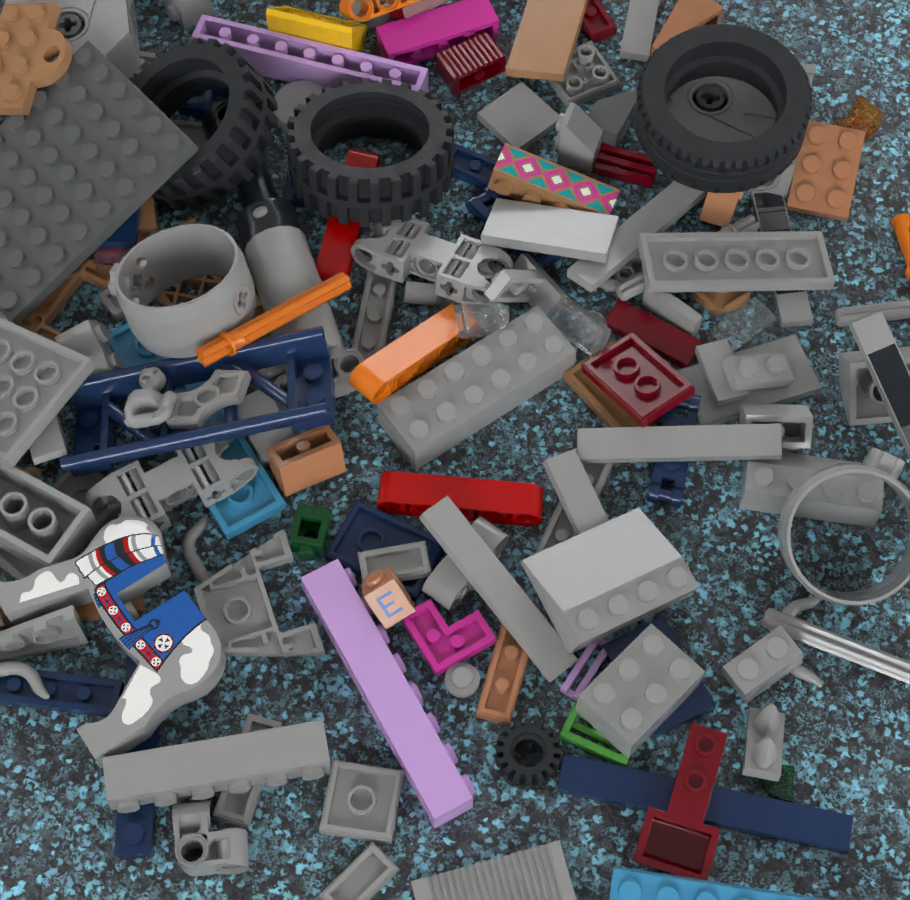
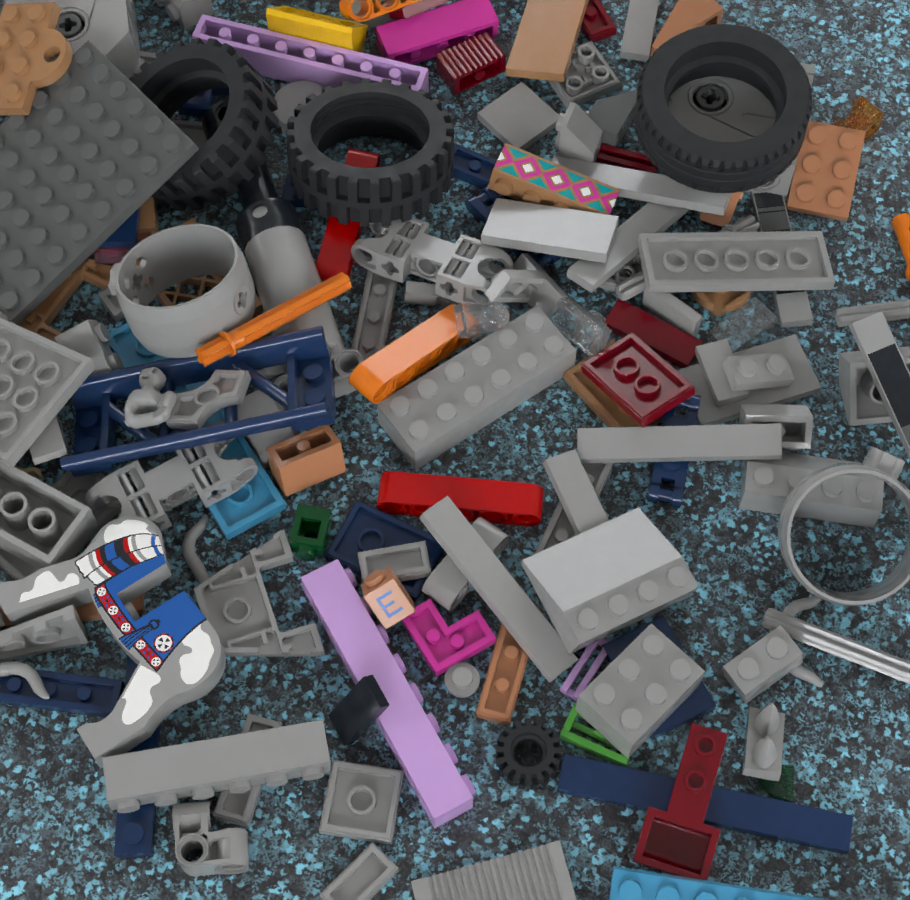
none -> black tile [328,675,389,746]
none -> light grey tile [551,155,732,216]

